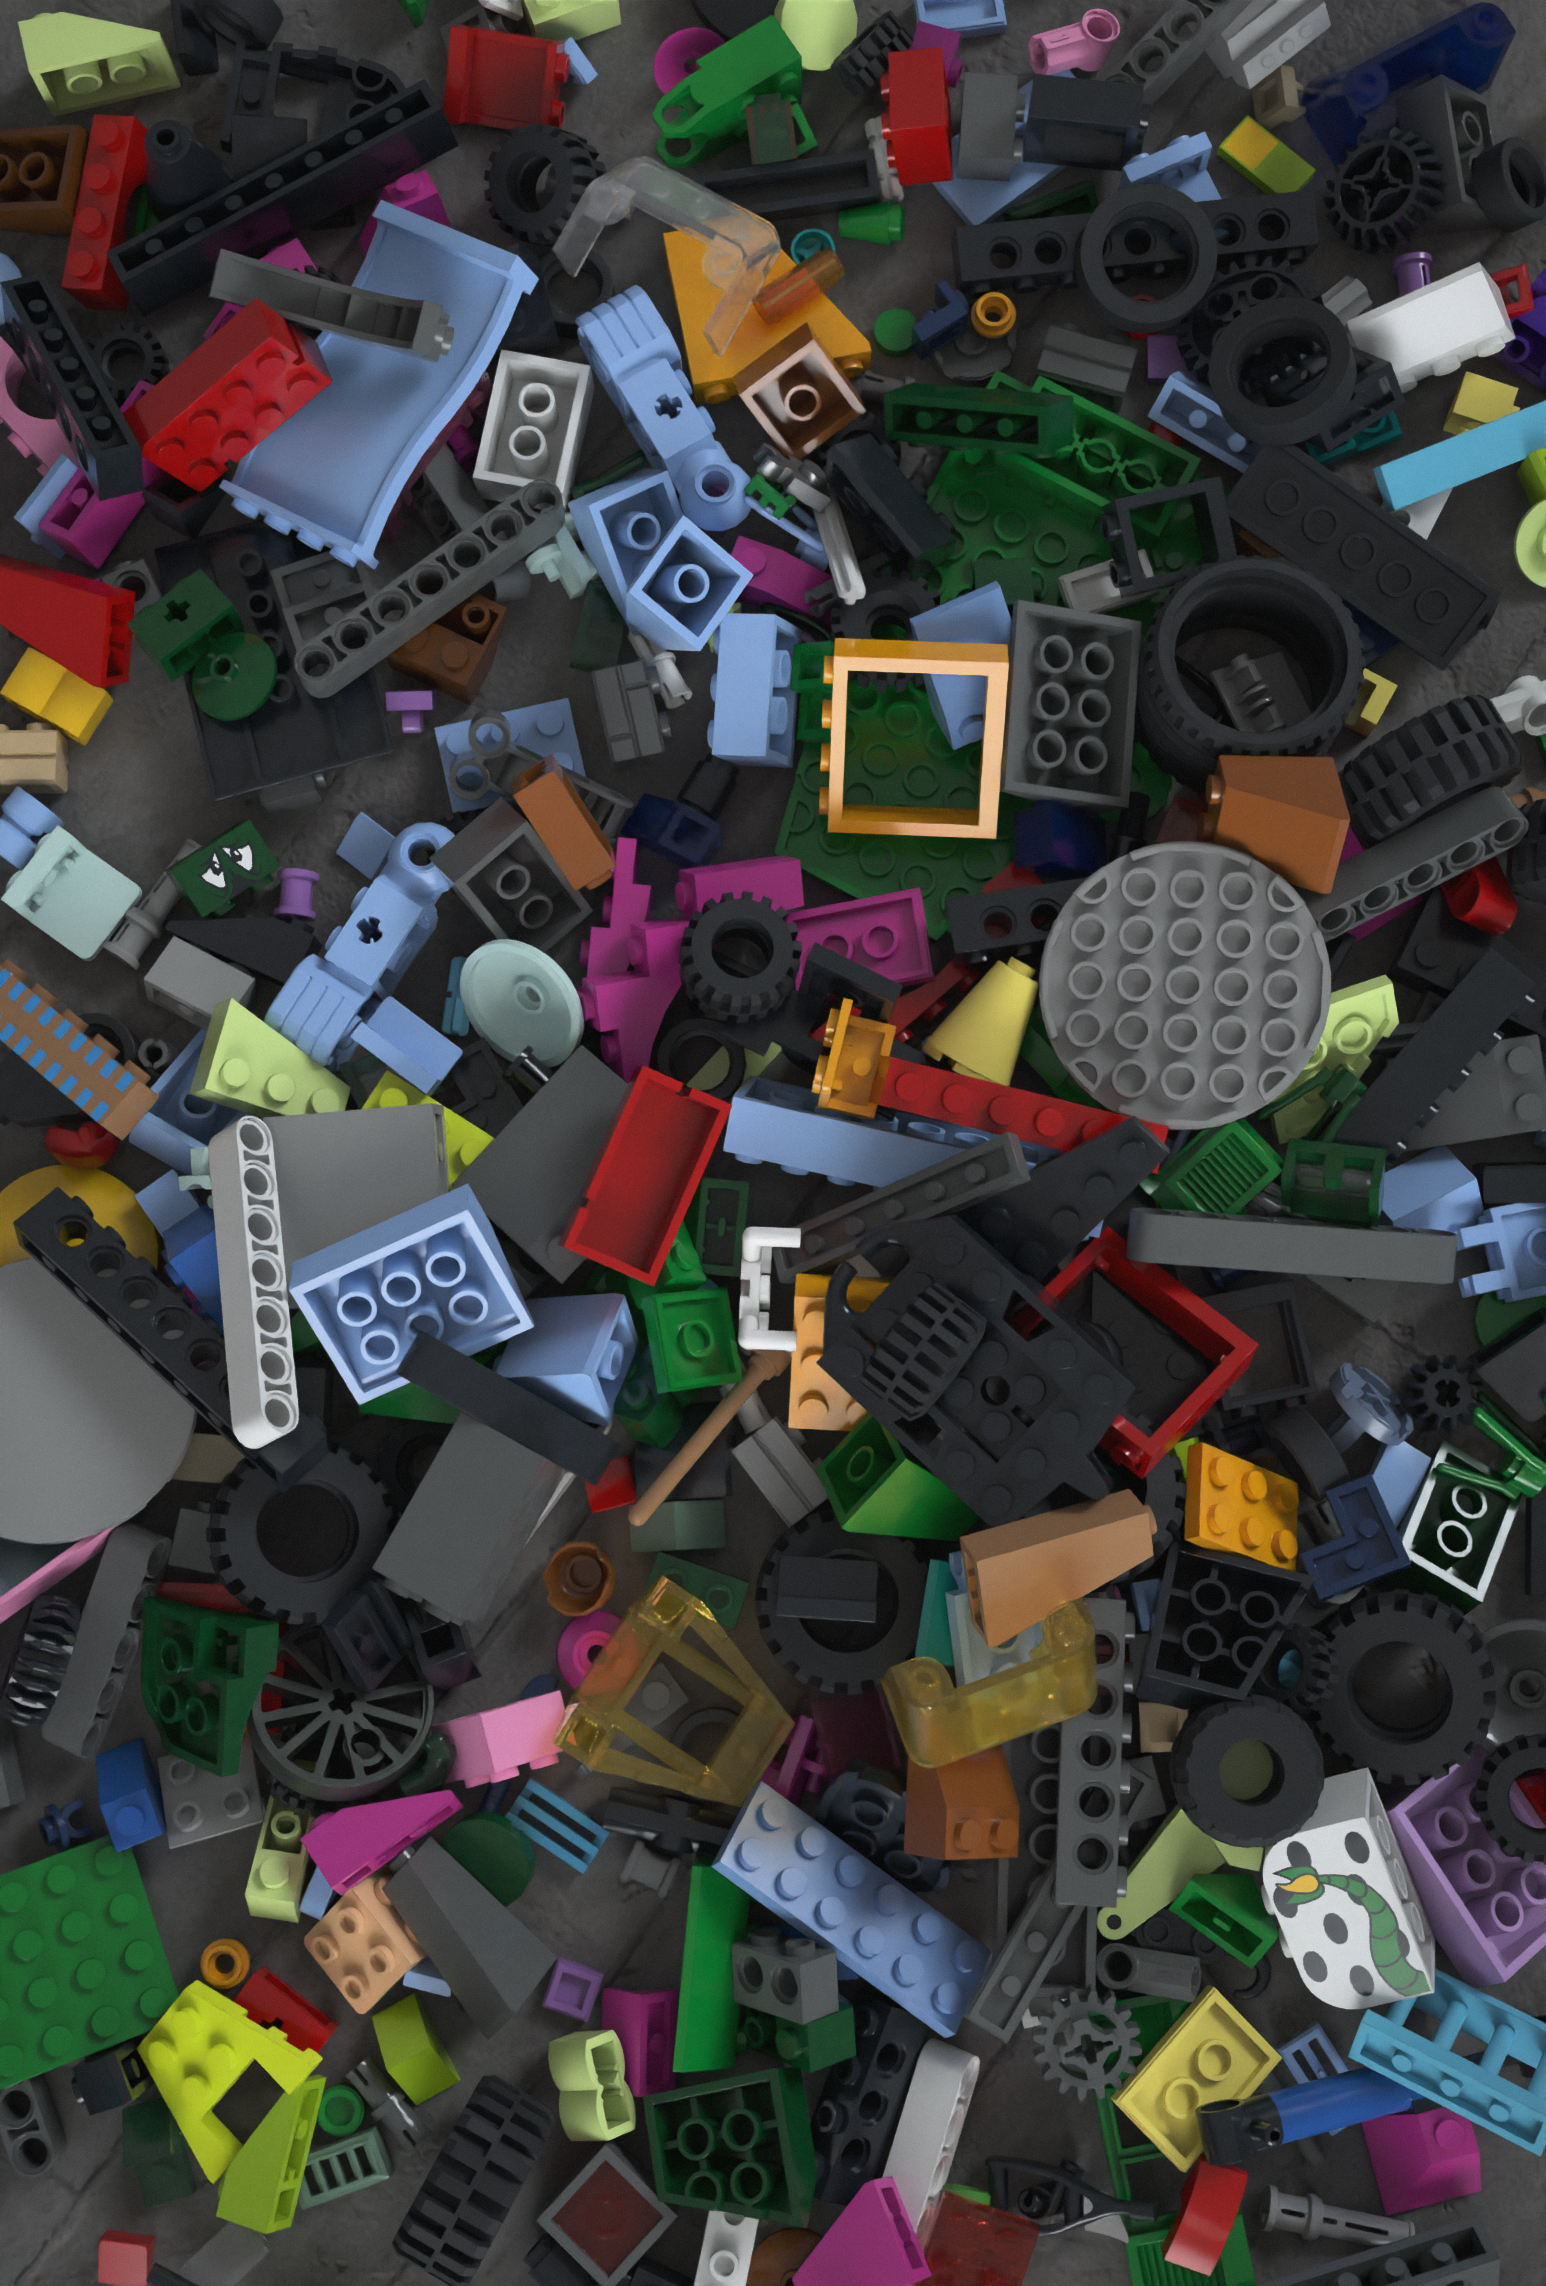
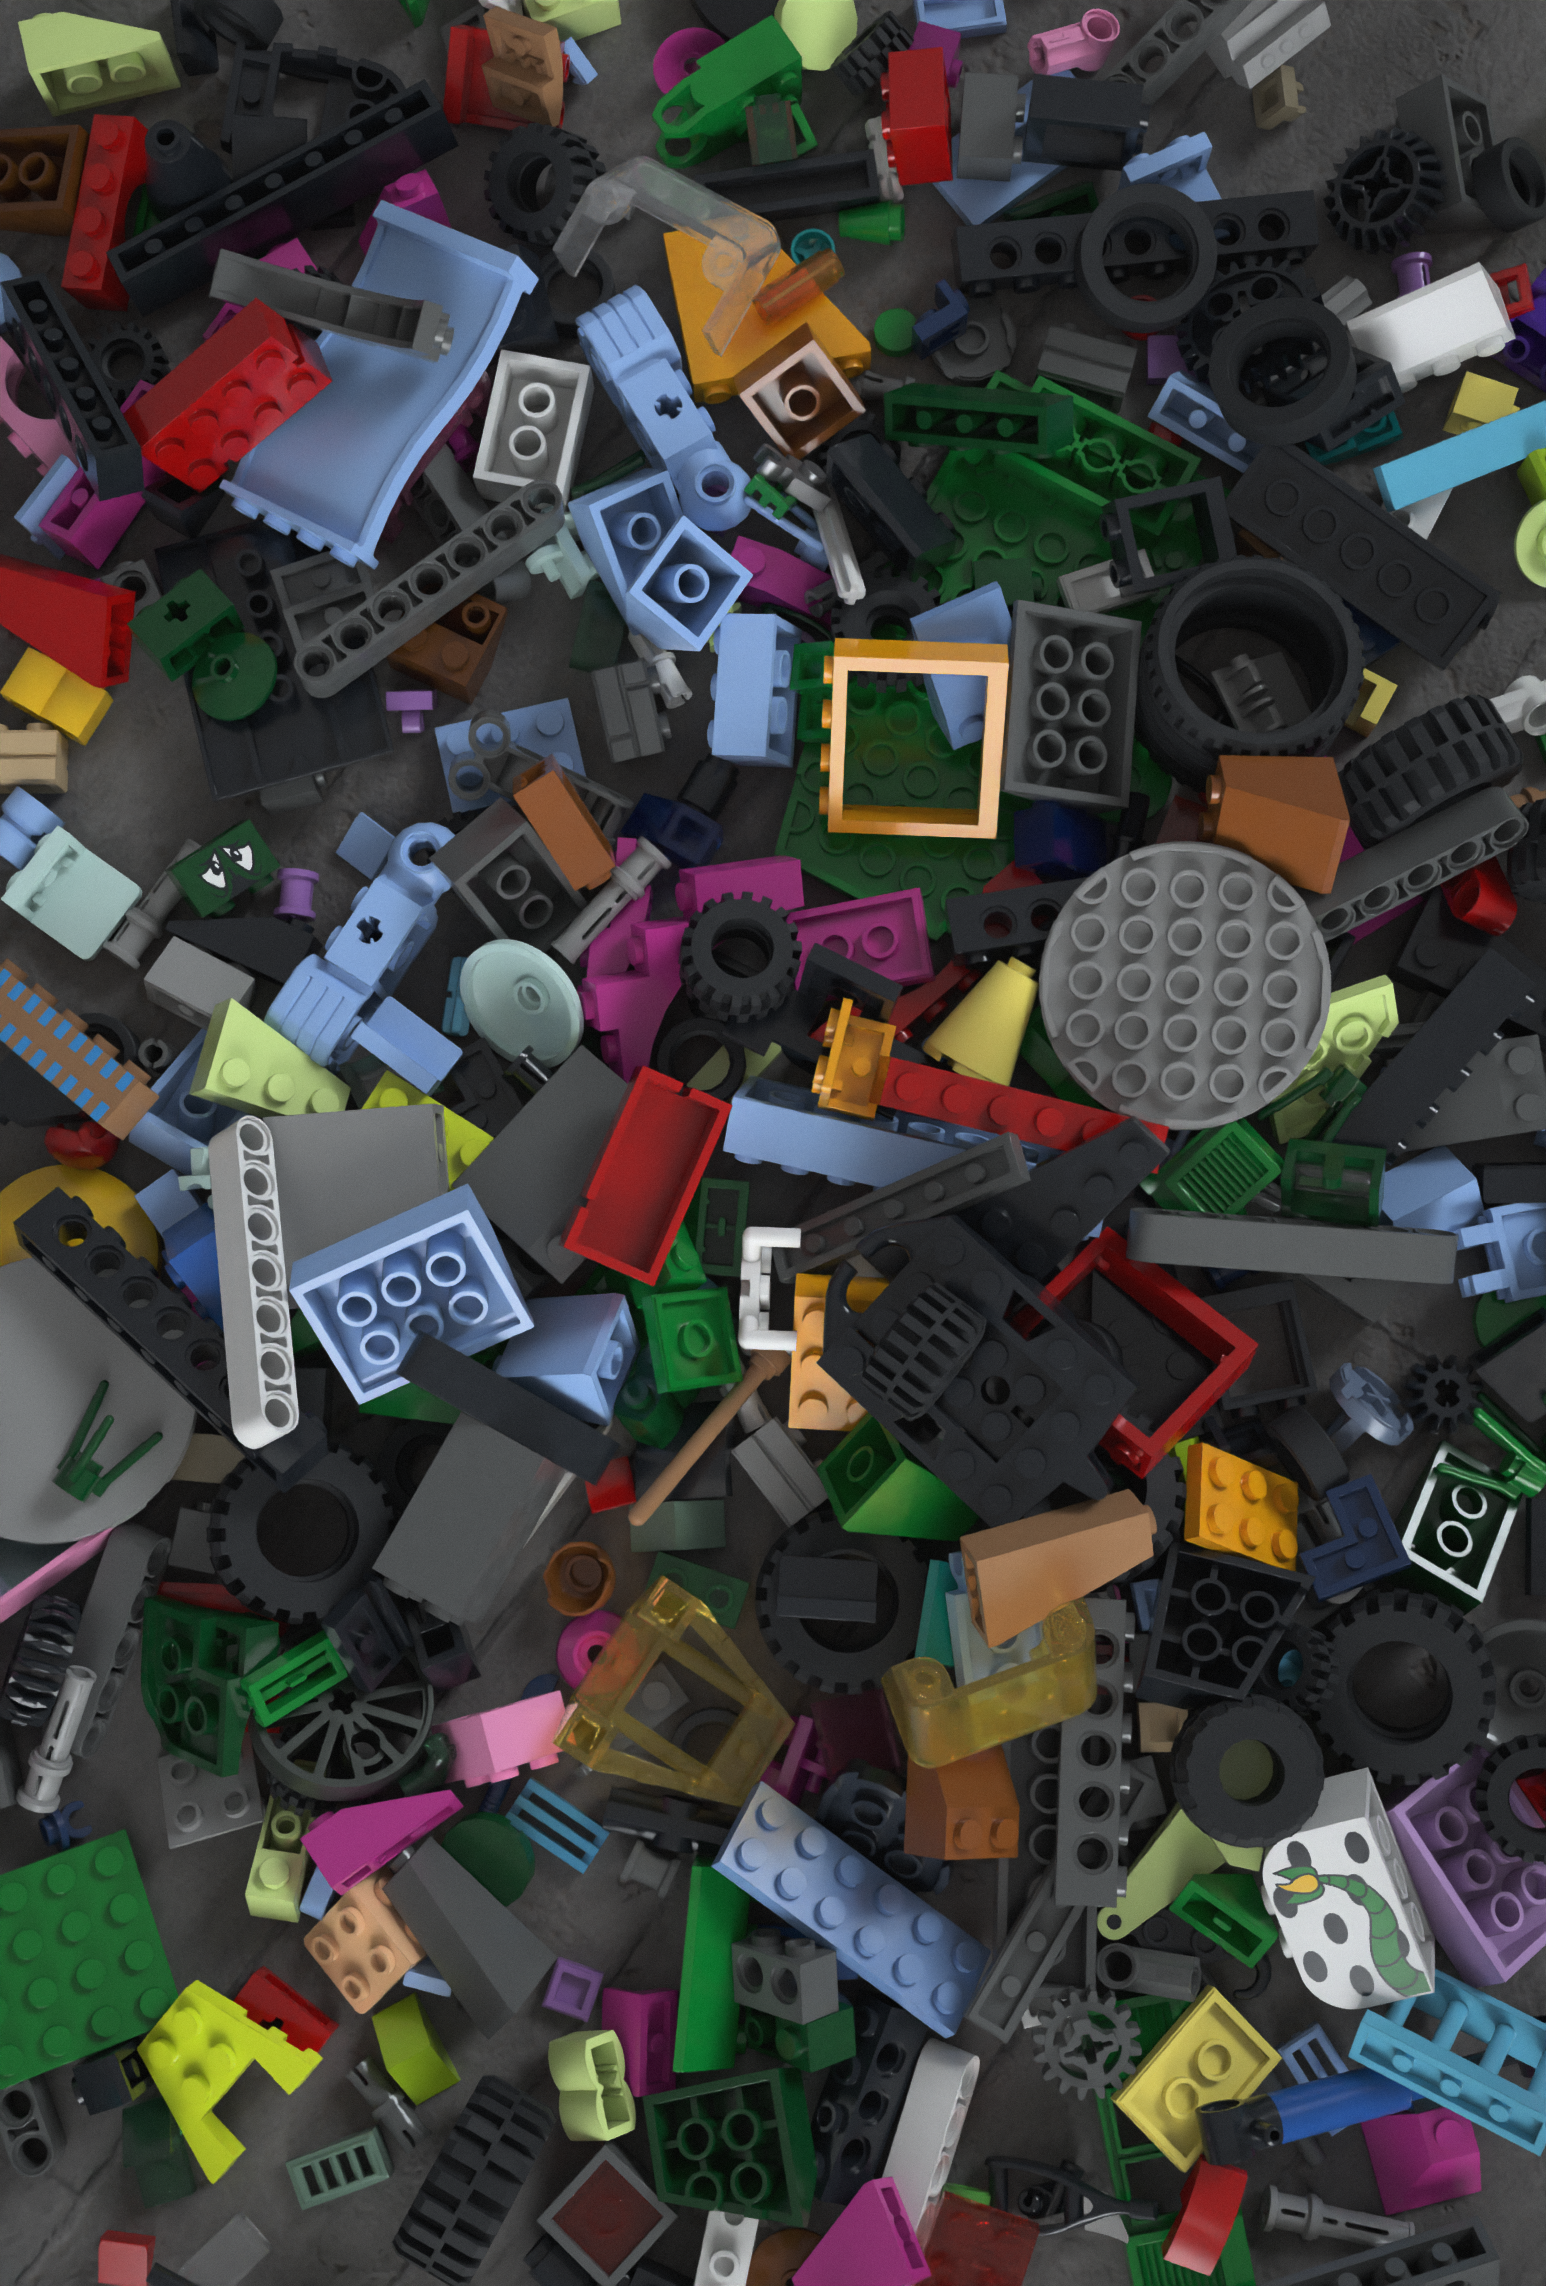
blue slope [96,1737,167,1852] -> none
light orange plate [200,1938,250,1989] -> none
lime slope [216,2074,327,2234] -> none
green tile [317,2082,367,2136] -> none
light orange plate [971,292,1016,338] -> none
lime tile [1217,115,1316,194] -> none
clear blue windscreen [1301,2,1516,164] -> none
light blue slope [1368,1441,1432,1528] -> none
none -> light grey pin [15,1665,97,1813]
none -> dark green plant [52,1380,163,1503]
none -> green tile [239,1630,348,1728]
none -> medium nougat slope [482,6,563,127]
none -> light grey pin [551,836,672,964]

